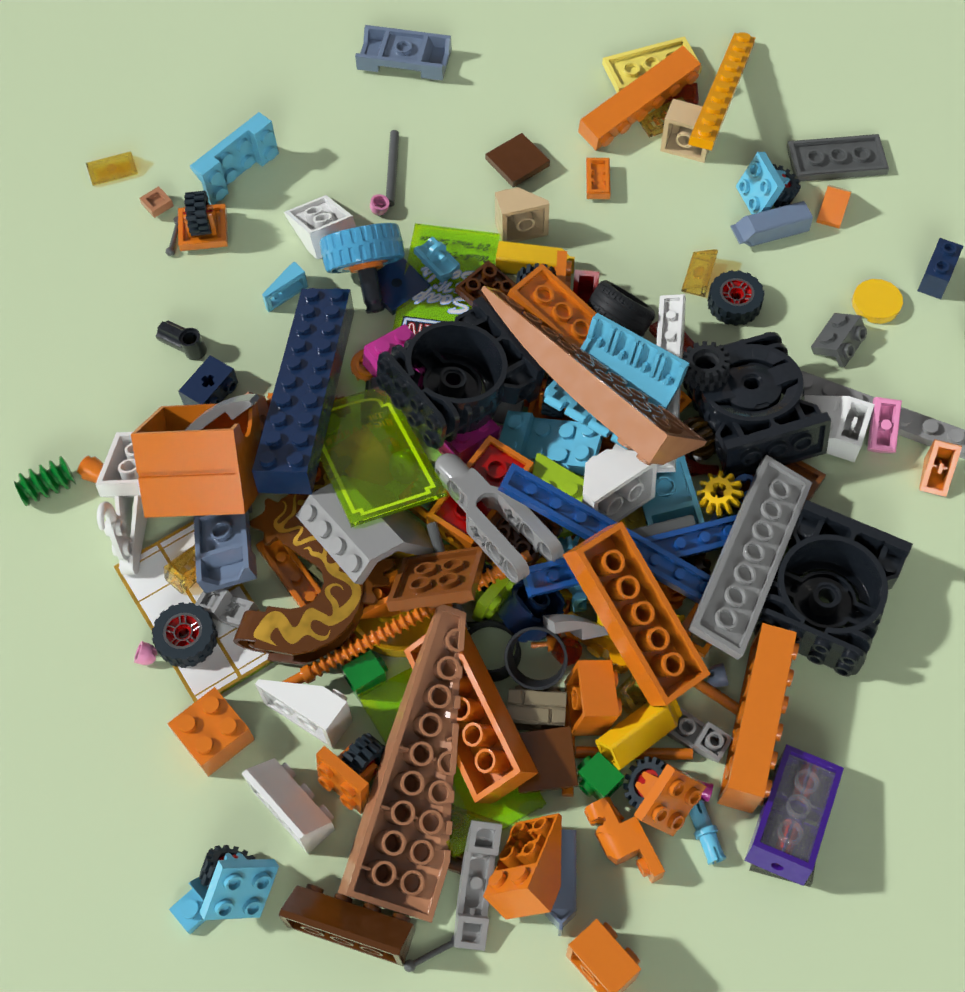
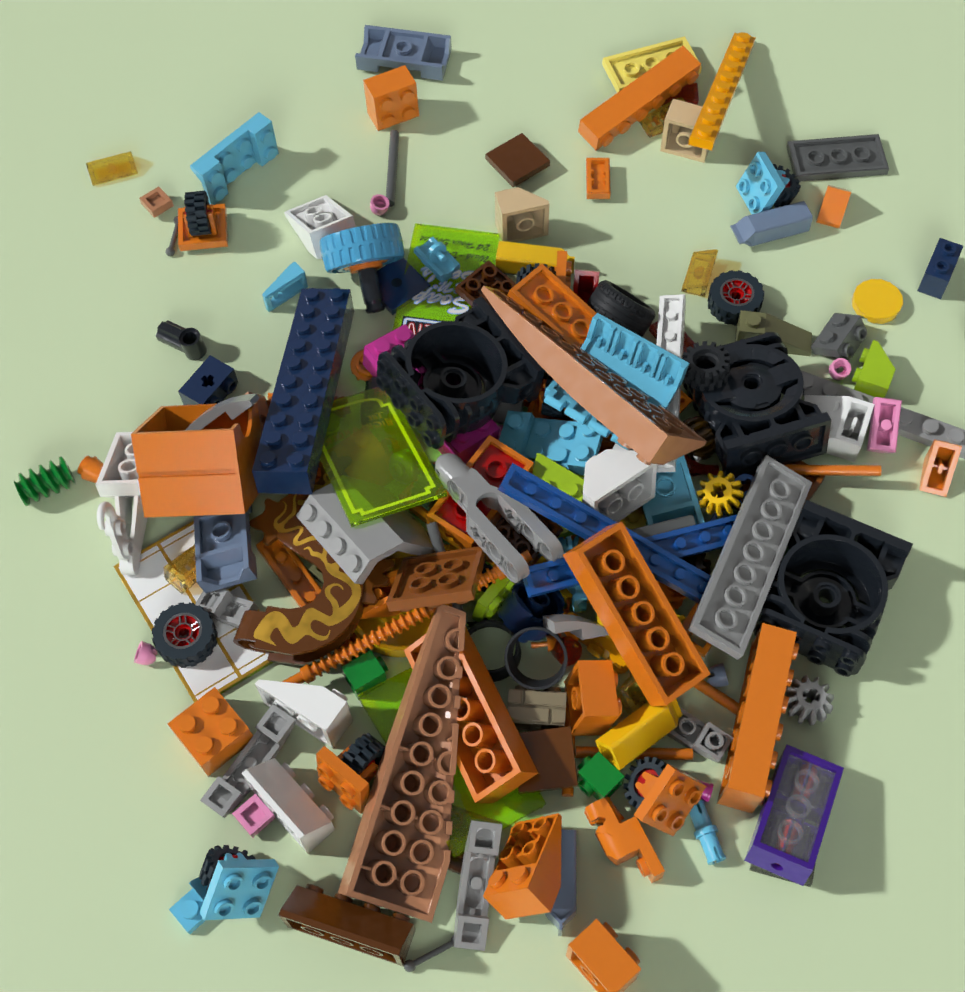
none -> light grey slope [200,704,296,818]
none -> bright pink plate [232,794,276,838]
none -> orange brick [363,65,419,131]
none -> olive slope [735,310,812,356]
none -> orange bar [784,464,882,476]
none -> light grey gear [785,675,834,726]
none -> bright pink hinge [829,358,851,380]
none -> lime slope [852,340,896,398]

